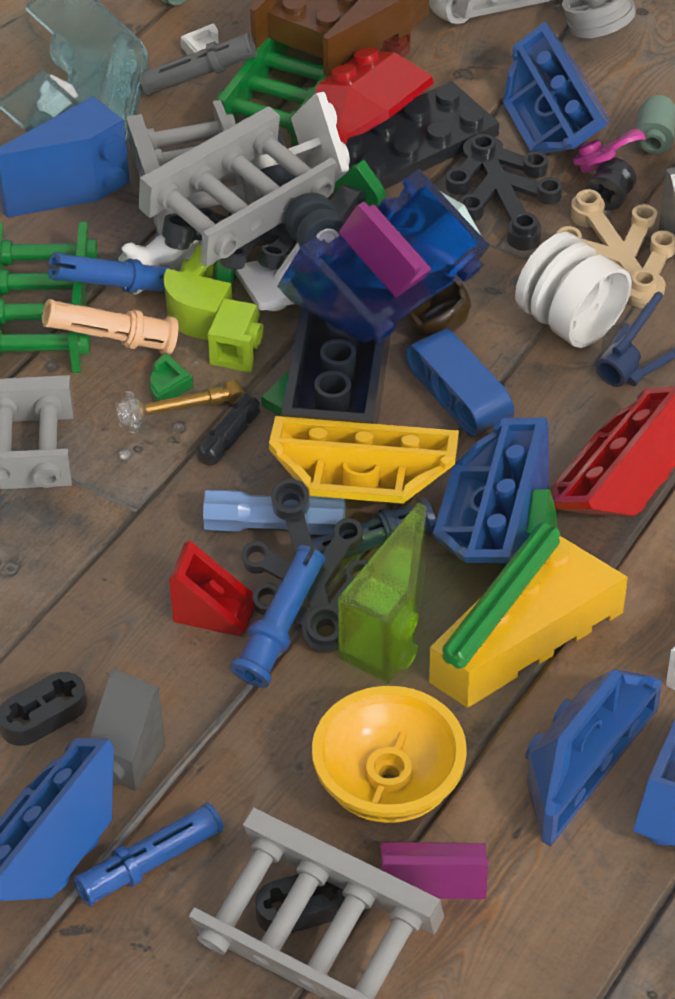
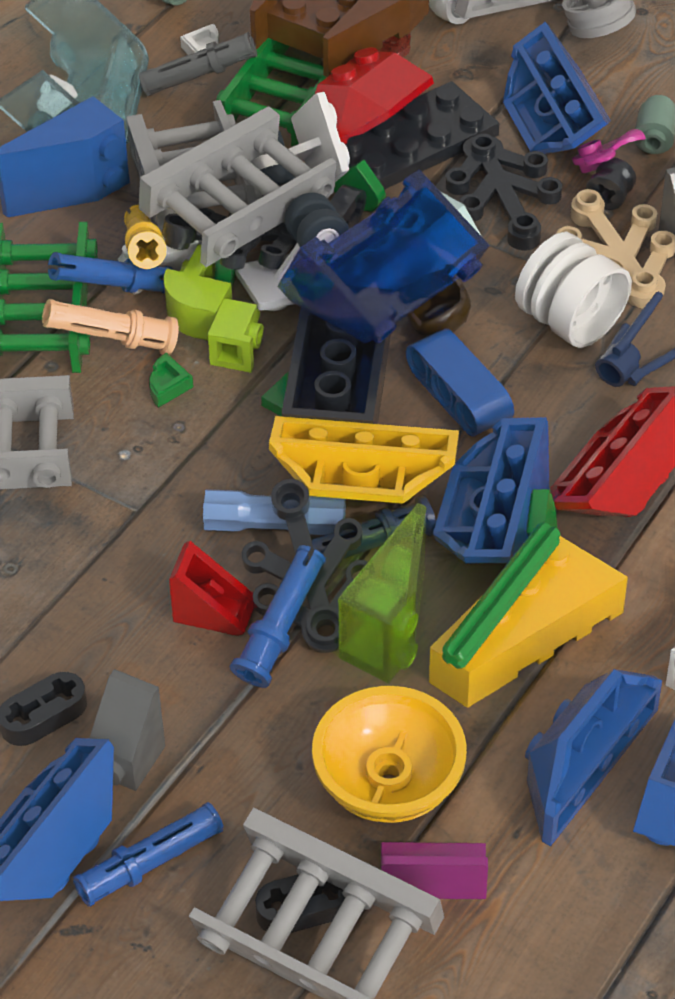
pearl gold piece [116,380,245,434] -> none
black axle [196,393,260,465] -> none
magenta panel [338,202,431,298] -> none
none -> yellow pin [124,205,167,269]

